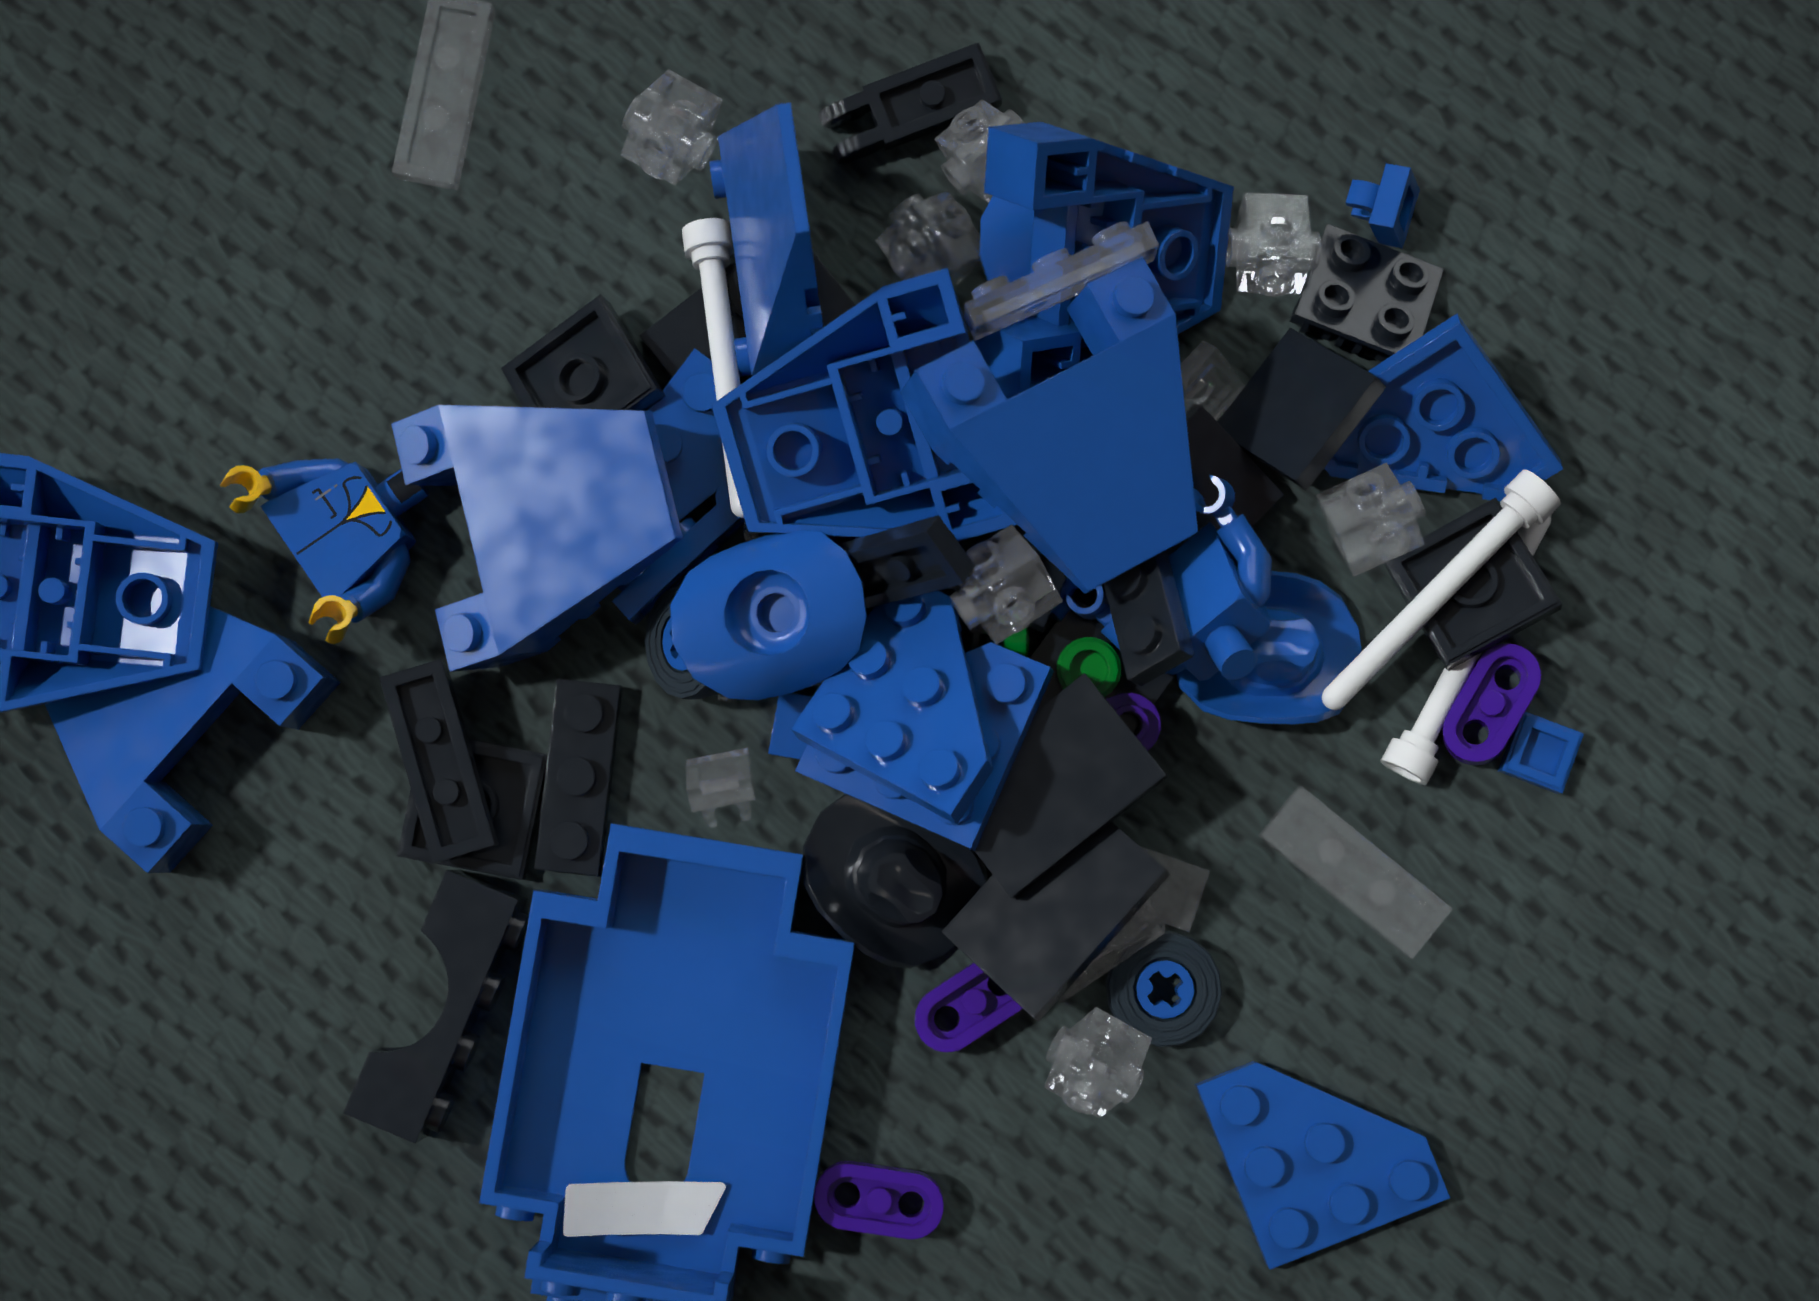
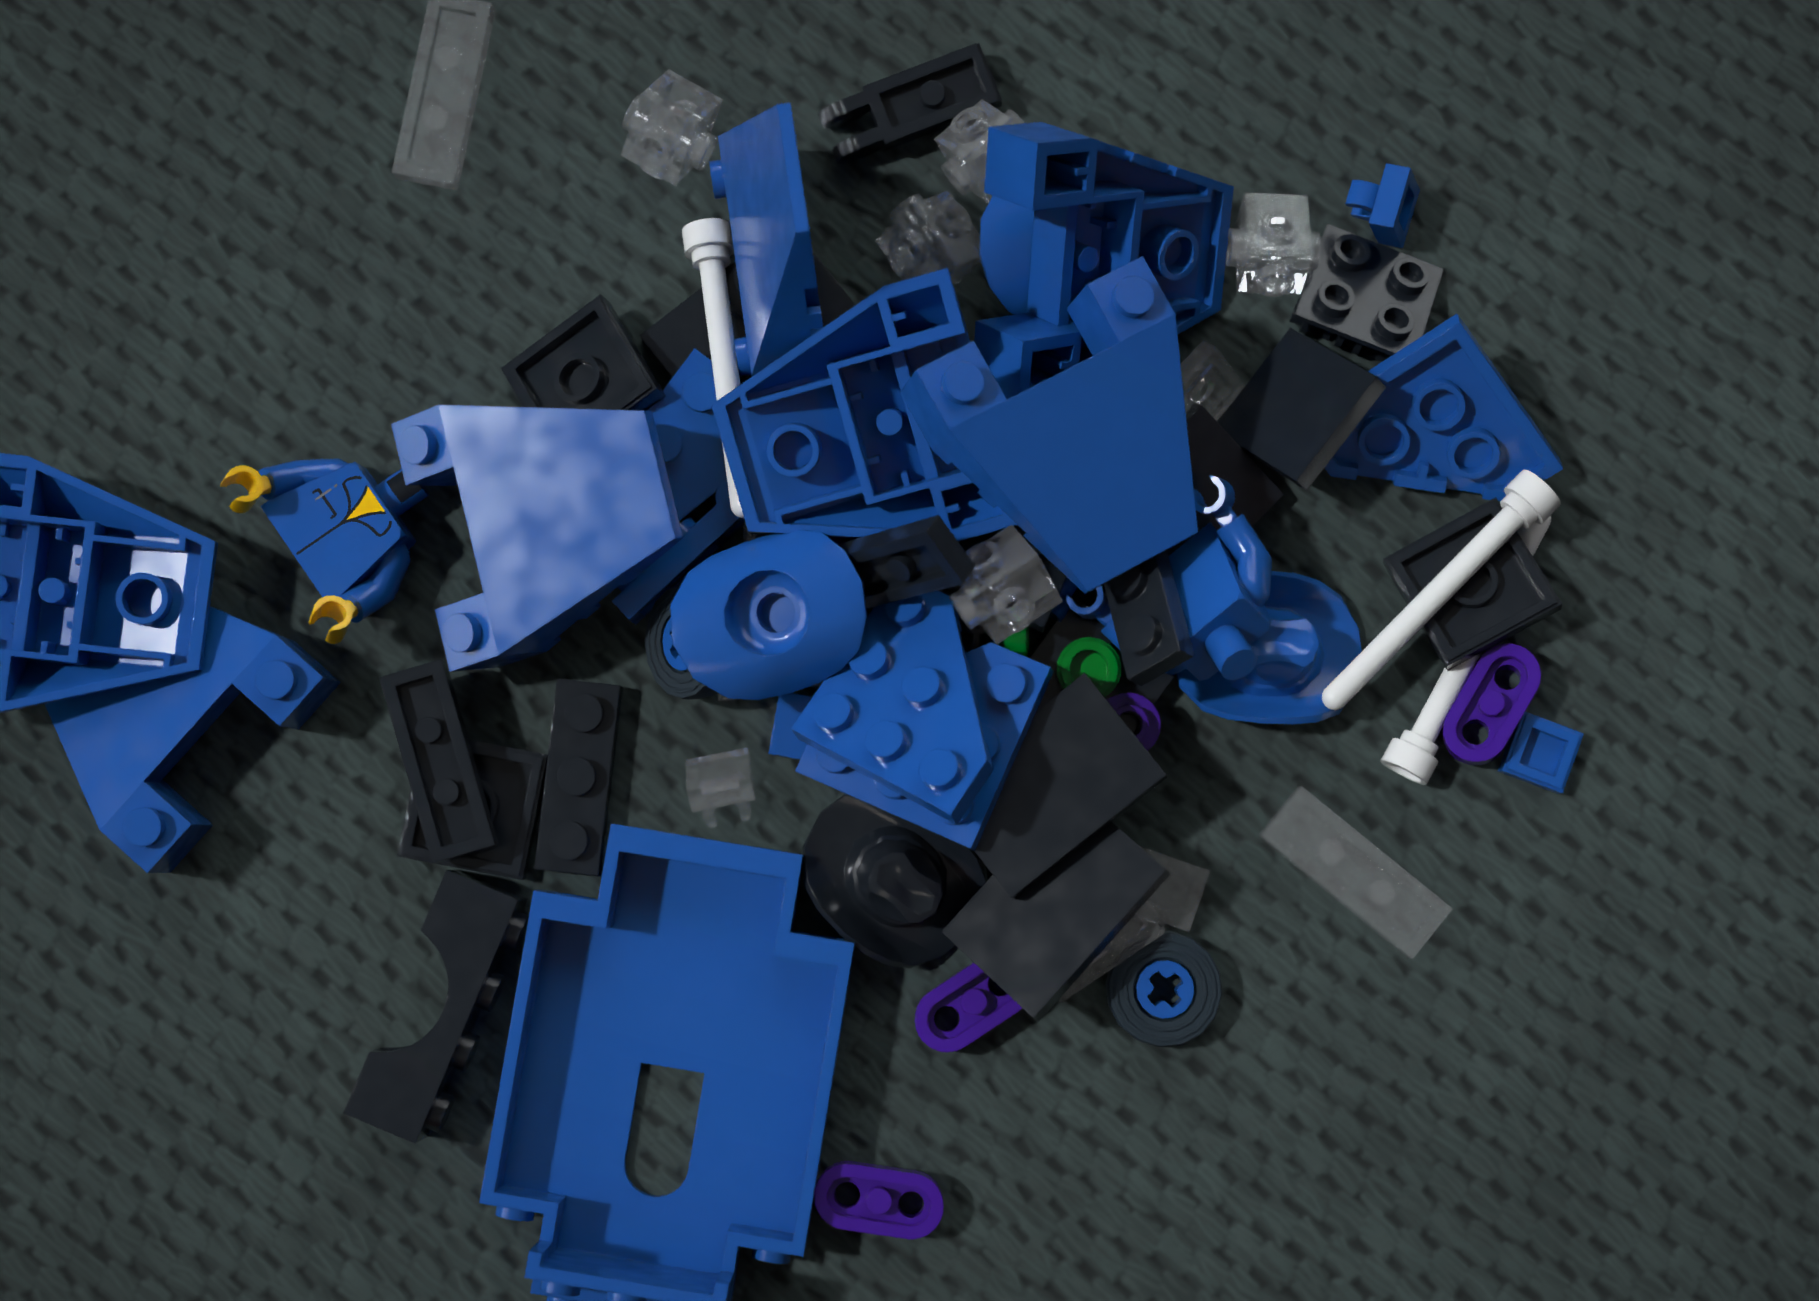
white sticker [563,1181,726,1237] -> none
clear plate [964,221,1159,341] -> none
clear brick [1044,1007,1152,1118] -> none
blue plate [1195,1061,1450,1270] -> none
clear brick [1316,463,1426,577] -> none

